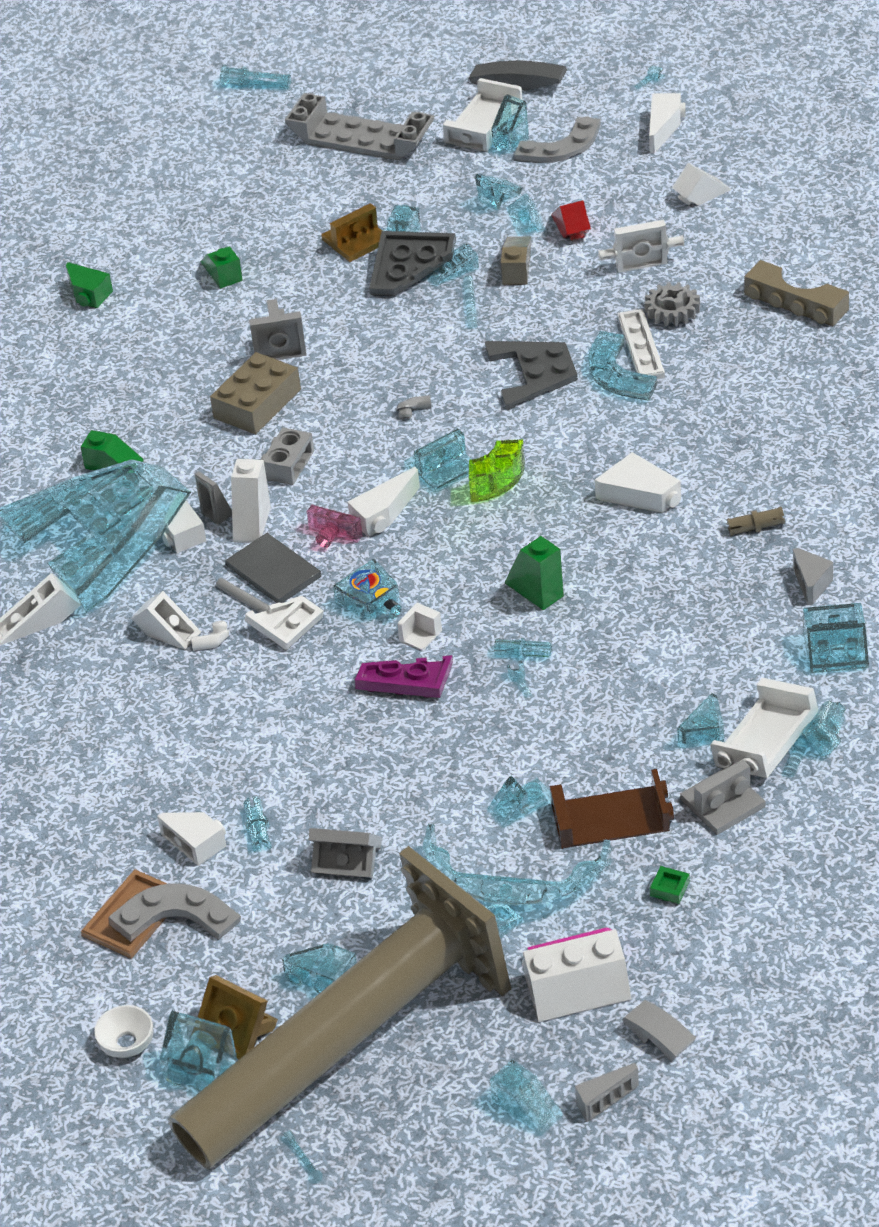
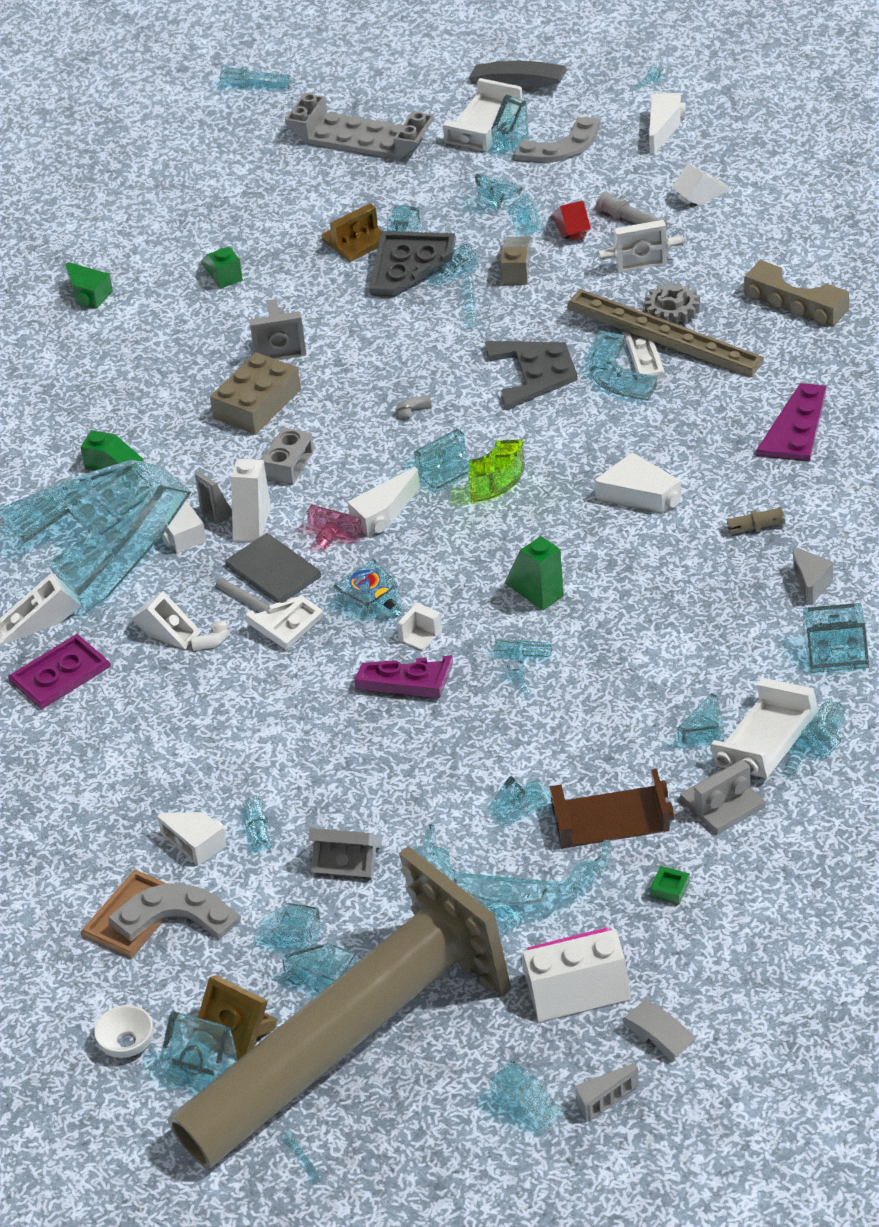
none -> magenta tile [8,634,111,710]
none -> clear light blue slope [253,903,322,953]
none -> dark tan tile [567,289,764,377]
none -> light grey pin [596,191,667,228]
none -> magenta wing [756,383,827,461]

